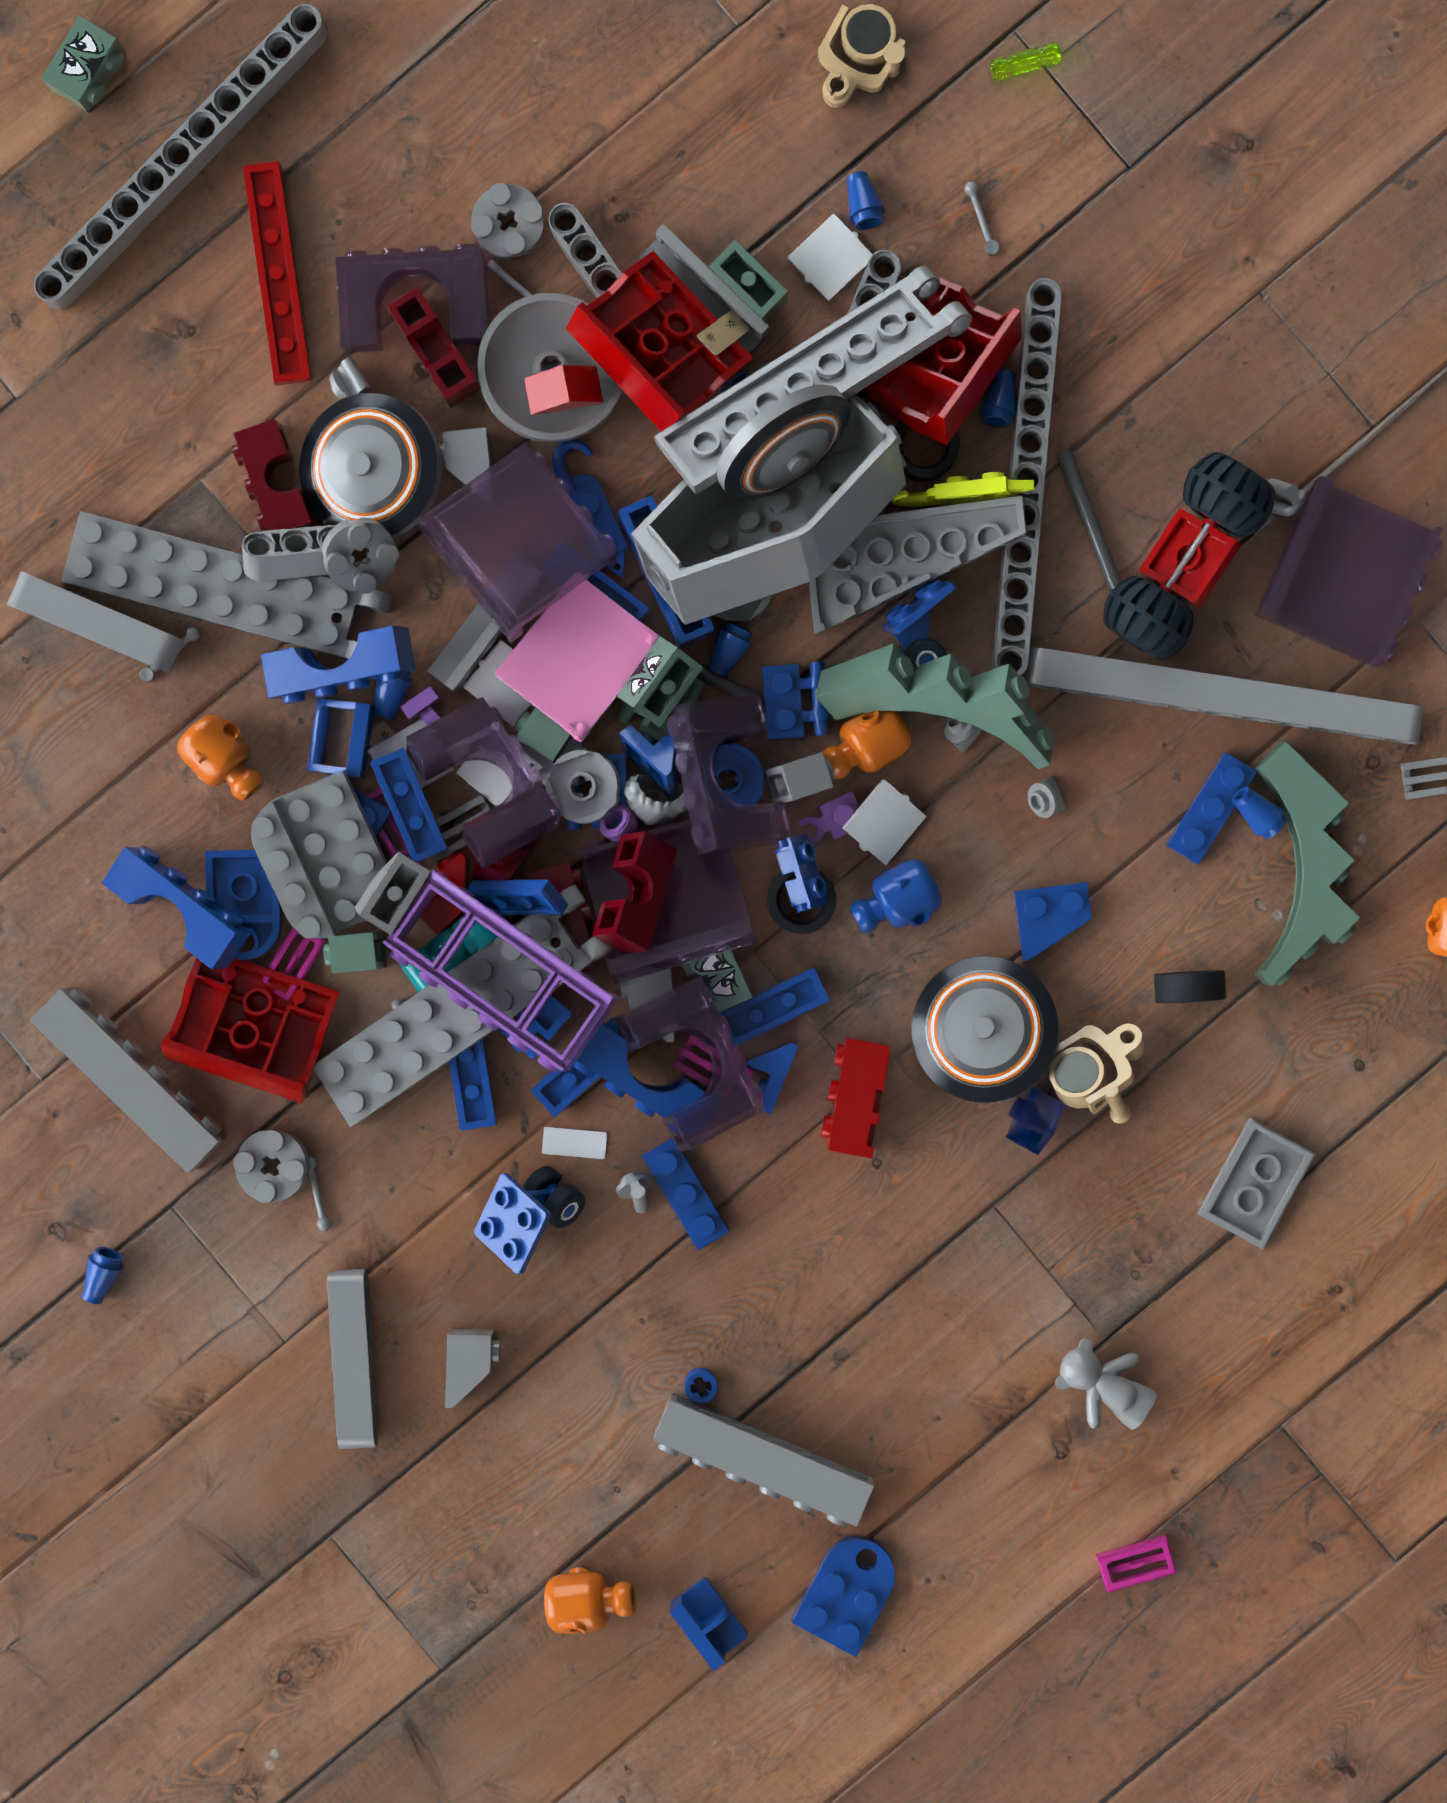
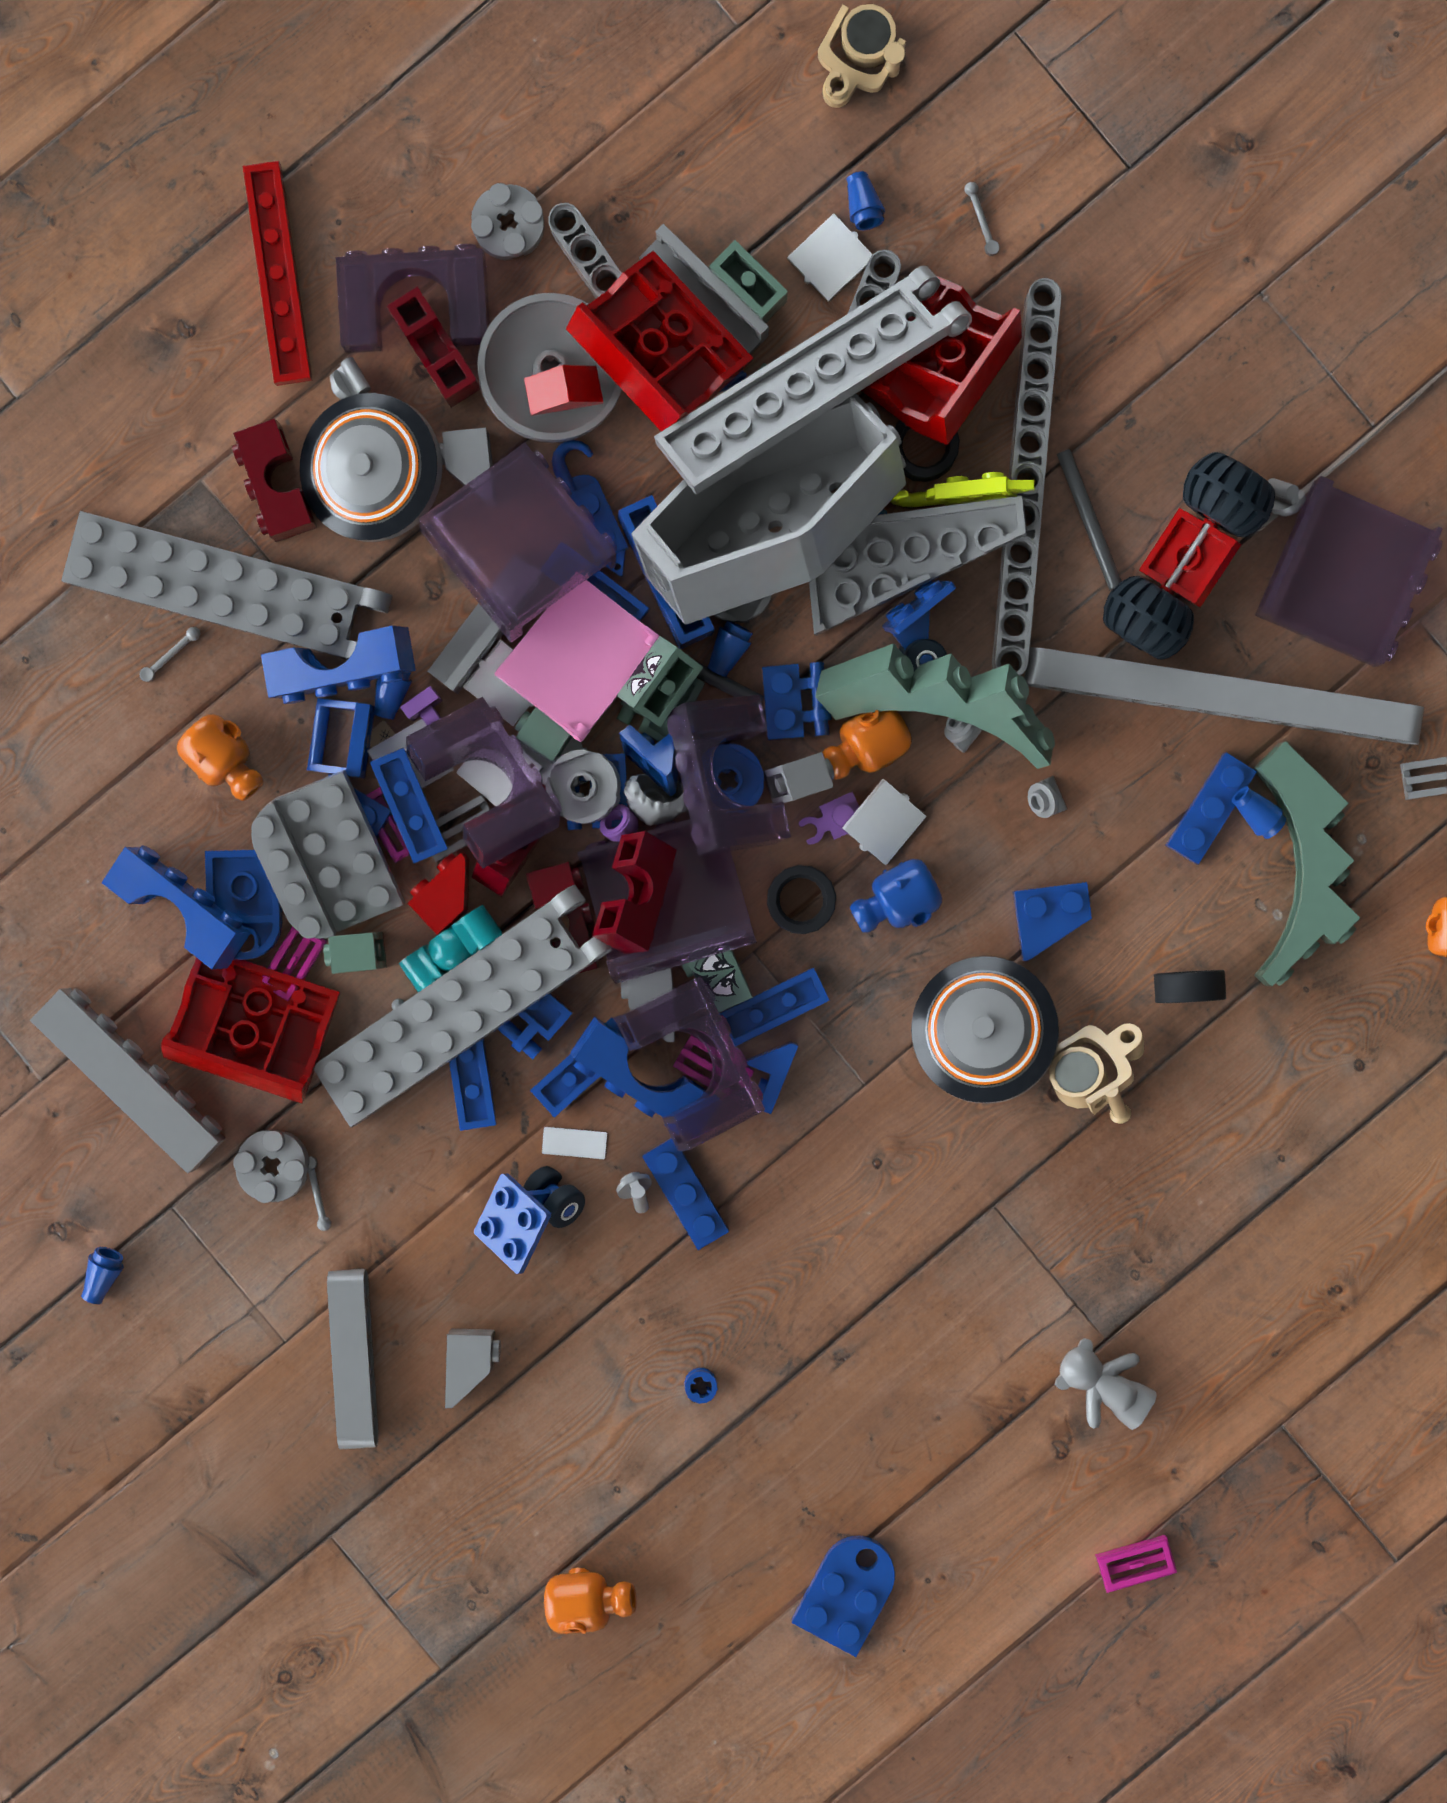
light grey beam [7,571,184,674] -> none
light grey beam [33,4,328,310] -> none
sand green brick [41,15,125,112] -> none
light grey beam [242,525,336,581] -> none
light grey plate [322,518,399,594] -> none
light grey slope [355,851,431,935] -> none
medium lavender window [383,869,620,1073] -> none
blue tile [467,880,568,915] -> none
light grey hinge [487,260,533,297] -> none
light grey brick [653,1393,874,1527] -> none
blue panel [669,1577,747,1671] -> none
tan sticker [697,310,750,355] -> none
dish [716,384,851,501] -> none
blue hinge [775,833,829,913] -> none
red wedge [821,1037,891,1159] -> none
blue cone [980,369,1016,428] -> none
clear neon green axle [989,42,1062,81] -> none
clear blue brick [1006,1087,1065,1155] -> none
light grey tile [1197,1118,1316,1250] -> none

